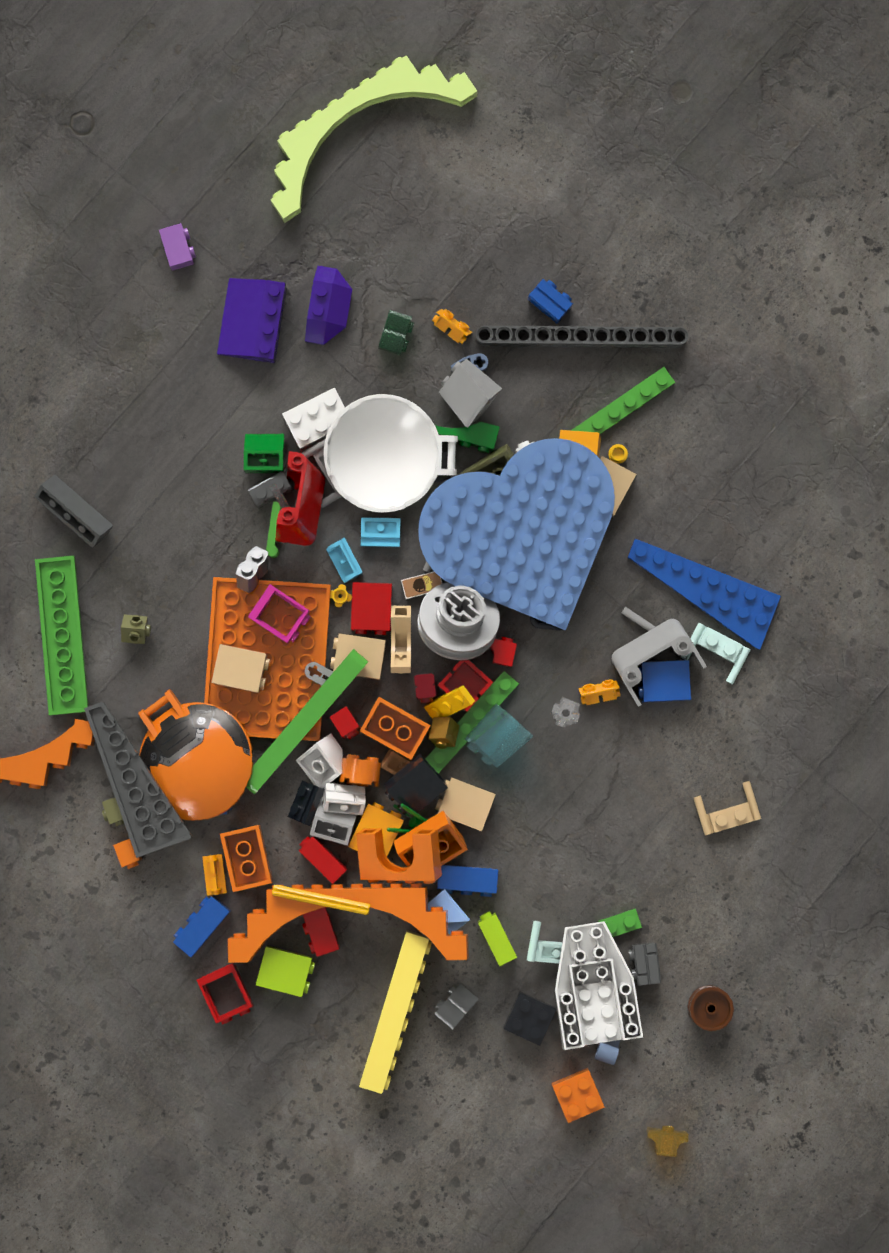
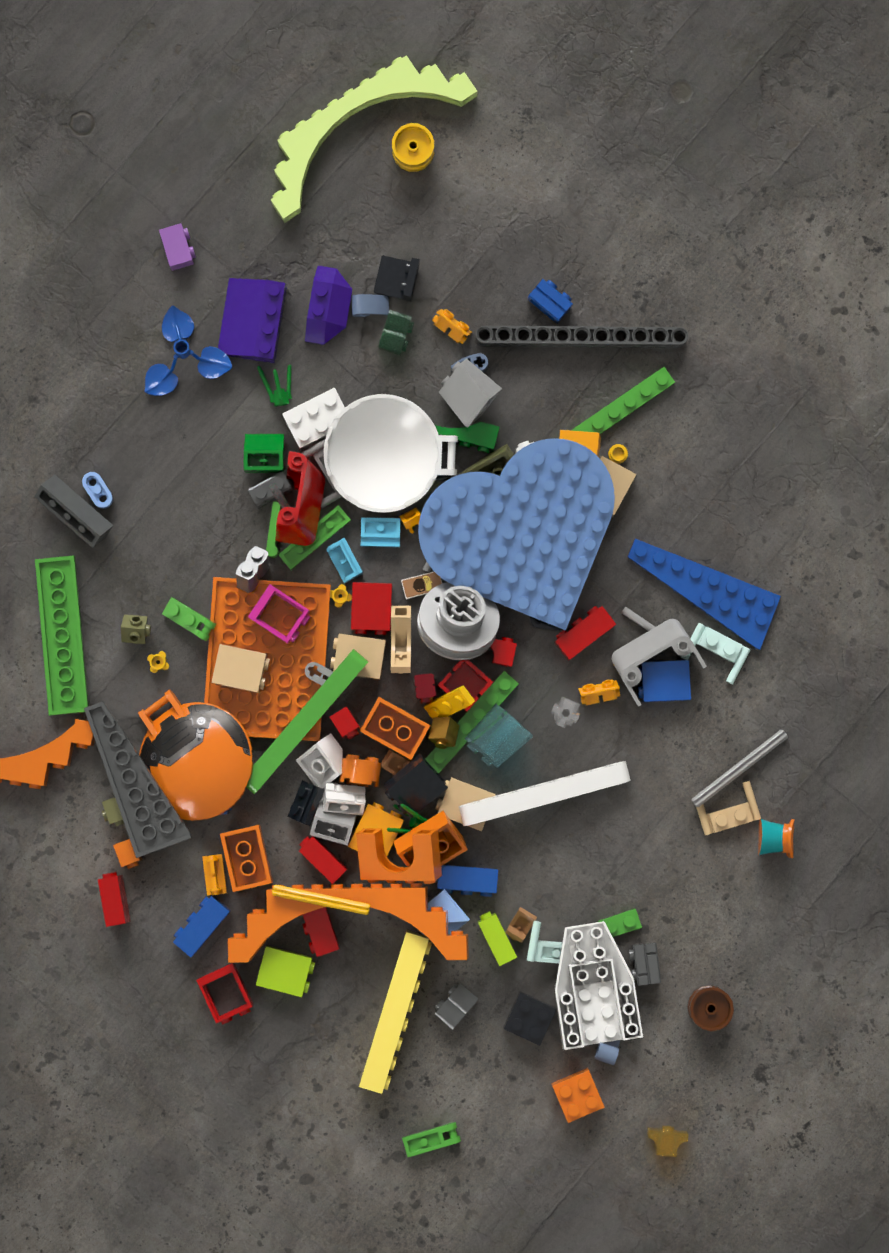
none -> light blue plate [82,472,113,509]
none -> red brick [98,872,131,927]
none -> blue plant [145,306,232,396]
none -> yellow plate [147,651,169,673]
none -> bright green plate [162,597,217,641]
none -> green plant [257,365,292,407]
none -> bright green plate [278,505,351,570]
none -> sand blue panel [351,294,389,317]
none -> black bracket [374,255,420,301]
none -> yellow wheel [392,123,434,172]
none -> light orange tile [399,508,421,534]
none -> bright green plate [402,1122,461,1157]
none -> white beam [459,761,631,826]
none -> medium nougat bracket [505,907,537,943]
none -> red brick [554,606,616,661]
none -> light grey axle [691,730,788,807]
none -> hat [758,819,795,859]

